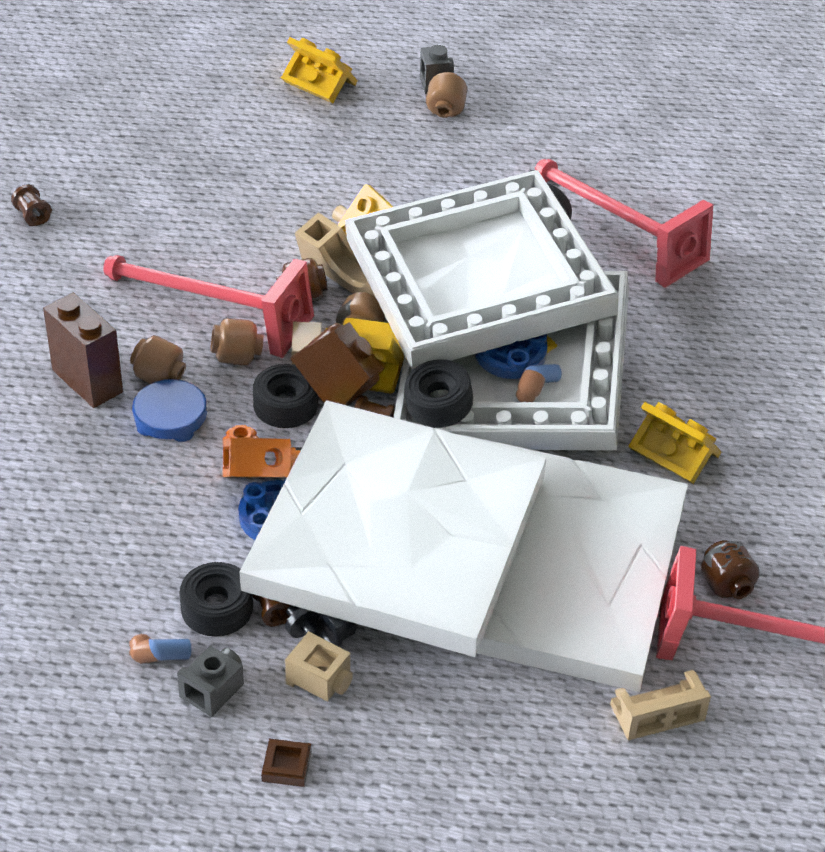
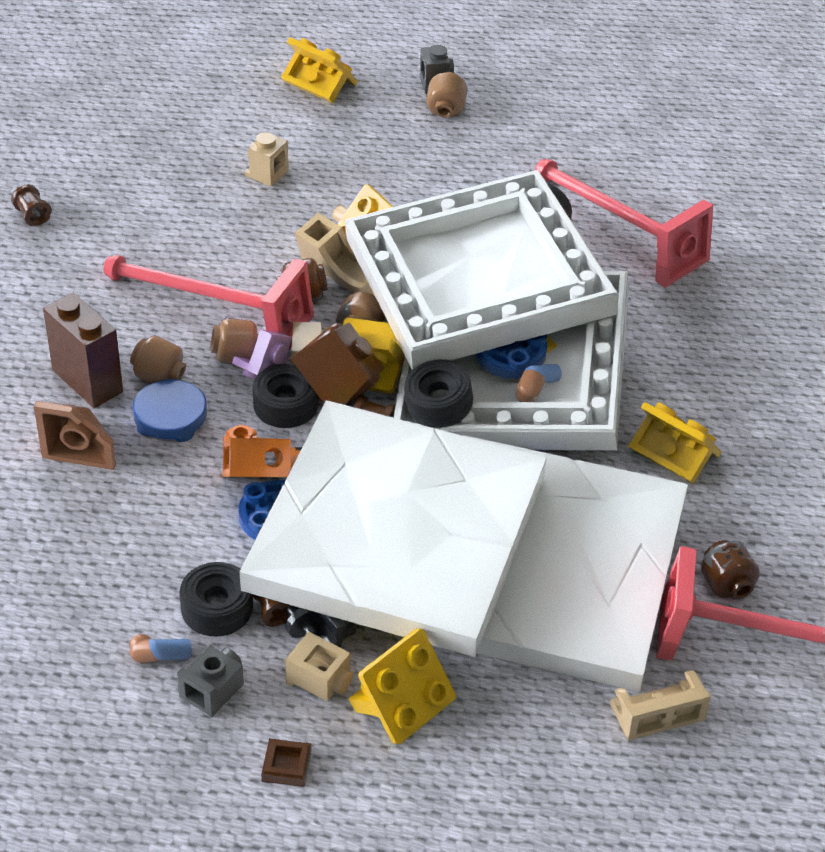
none -> nougat slope [34,401,116,470]
none -> lavender bracket [232,330,292,379]
none -> tan brick [245,132,289,186]
none -> yellow bracket [348,628,456,744]

